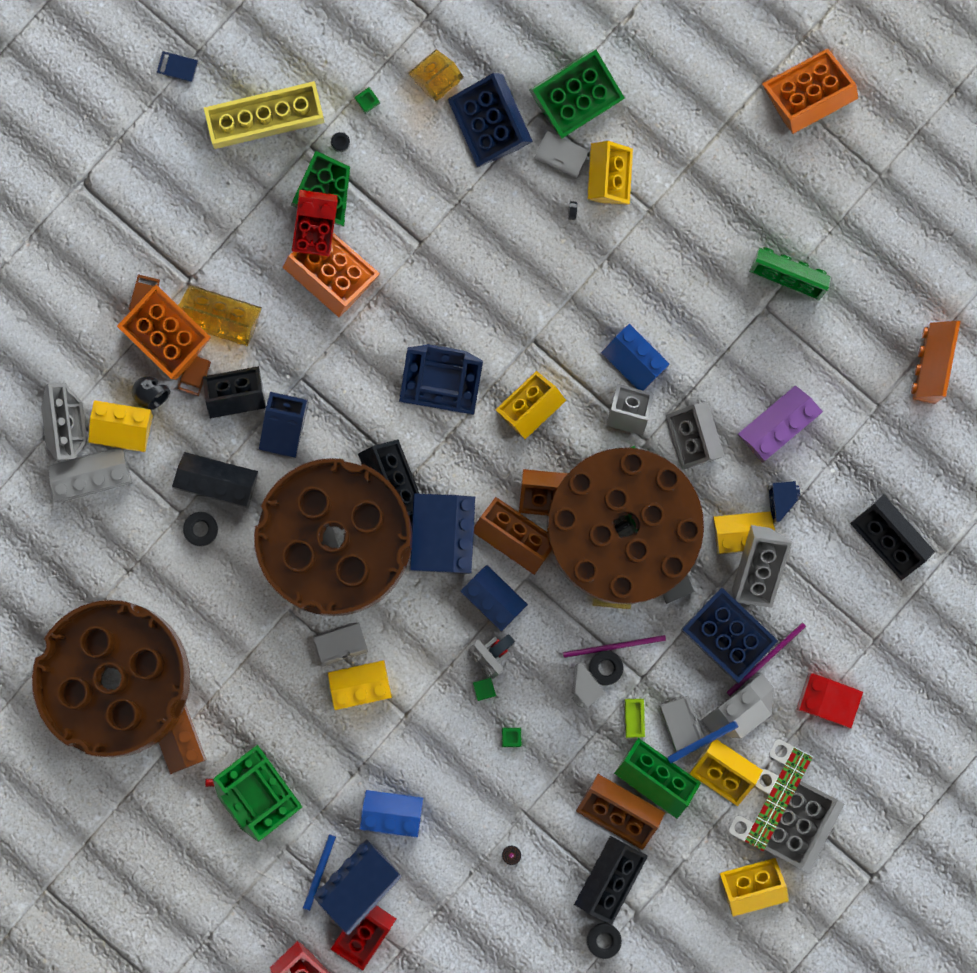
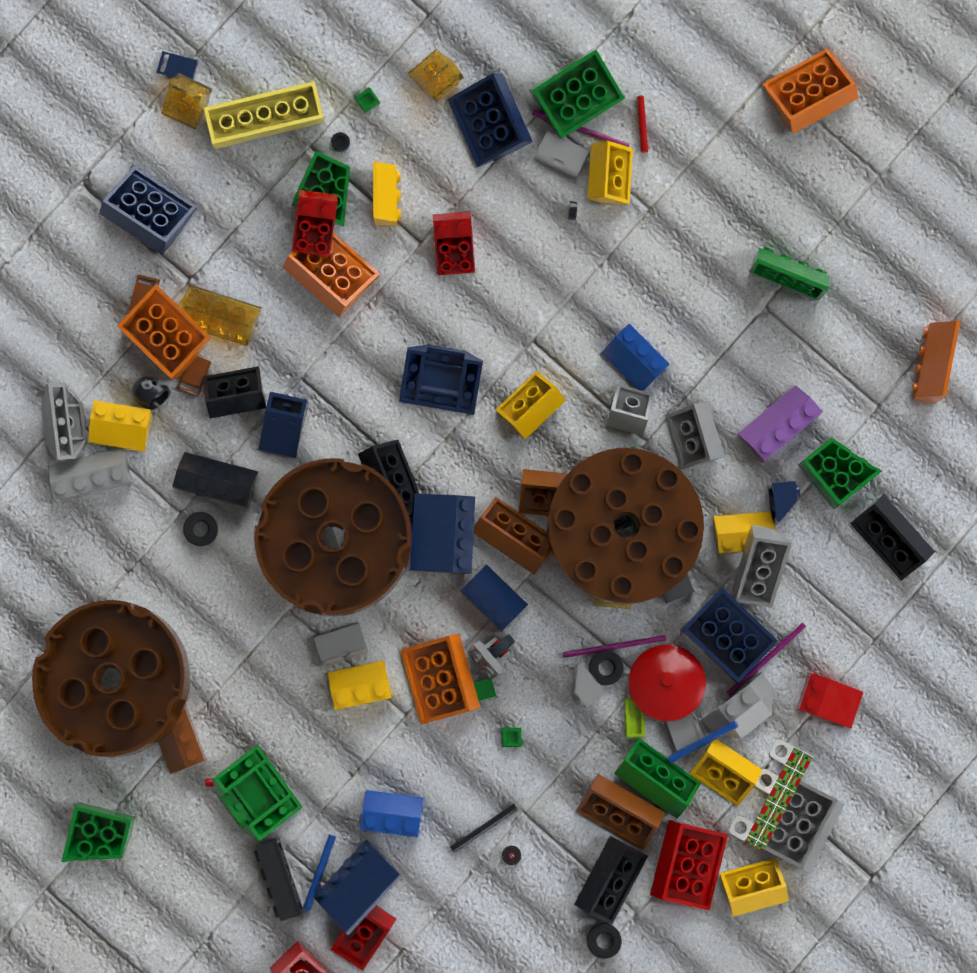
none -> green wedge [61,802,136,862]
none -> dark blue slope [99,165,197,255]
none -> clear yellow slope [161,73,212,129]
none -> black slope [254,838,304,921]
none -> yellow slope [373,162,401,226]
none -> orange slope [400,633,480,725]
none -> red slope [433,211,475,276]
none -> black bar [450,804,518,853]
none -> magenta axle [532,110,630,147]
none -> red dish [629,644,706,722]
none -> red bar [637,96,648,153]
none -> red slope [650,819,728,910]
none -> green wedge [798,438,882,509]

